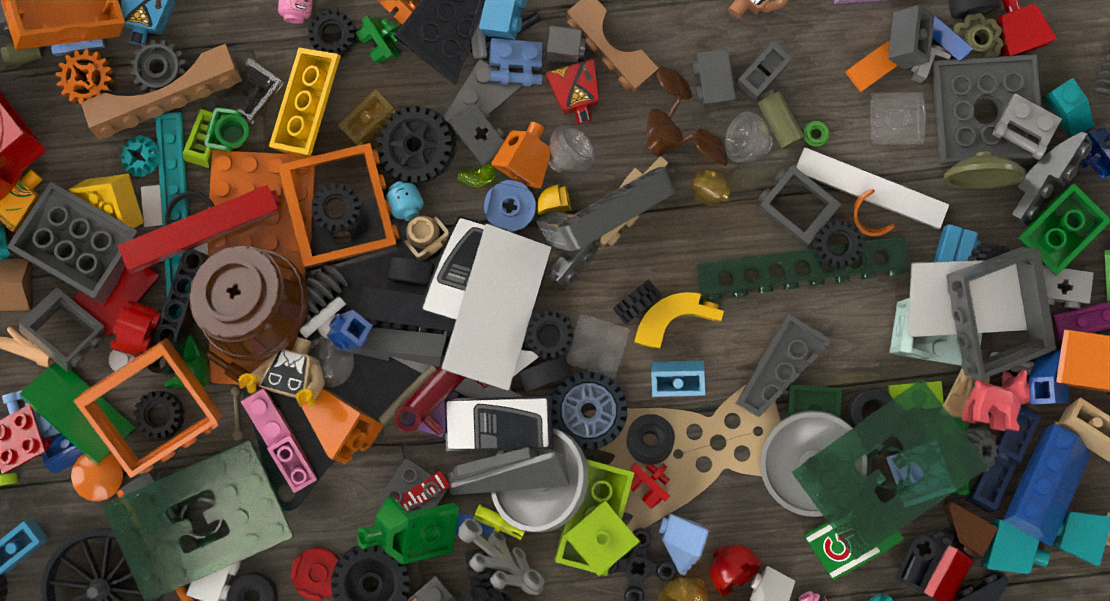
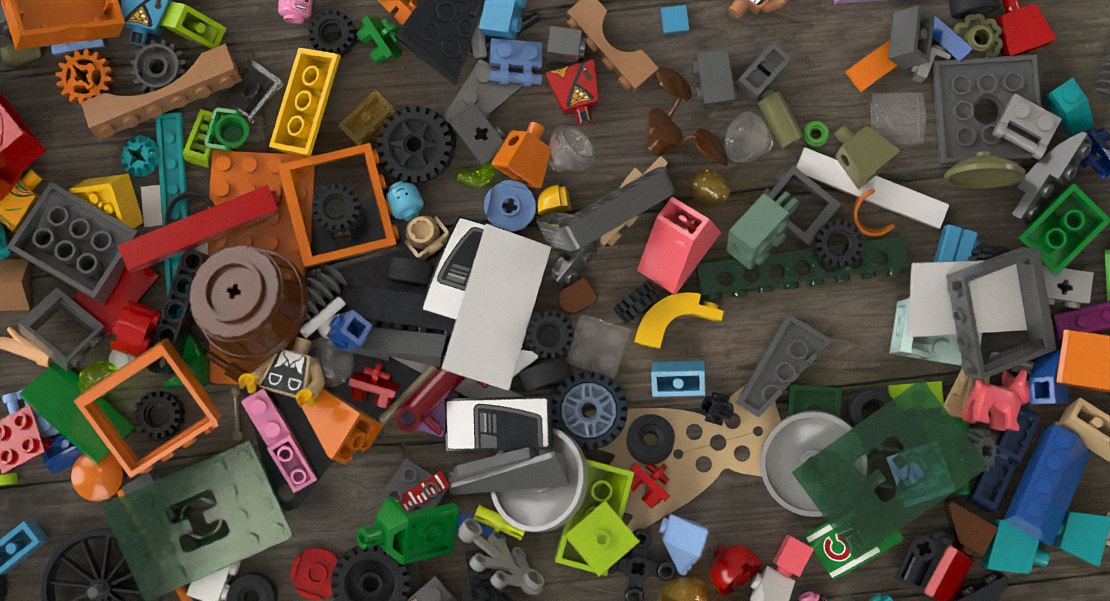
none -> clear neon green head [78,361,118,400]
none -> lime slope [160,1,227,49]
none -> red hips [349,362,400,408]
none -> reddish brown piece [559,278,597,314]
none -> coral slope [637,197,721,295]
none -> dark azure tile [660,5,689,35]
none -> black gear [701,392,734,426]
none -> sand green brick [726,191,799,270]
none -> coral brick [773,535,814,578]
none -> olive torso [835,124,900,190]

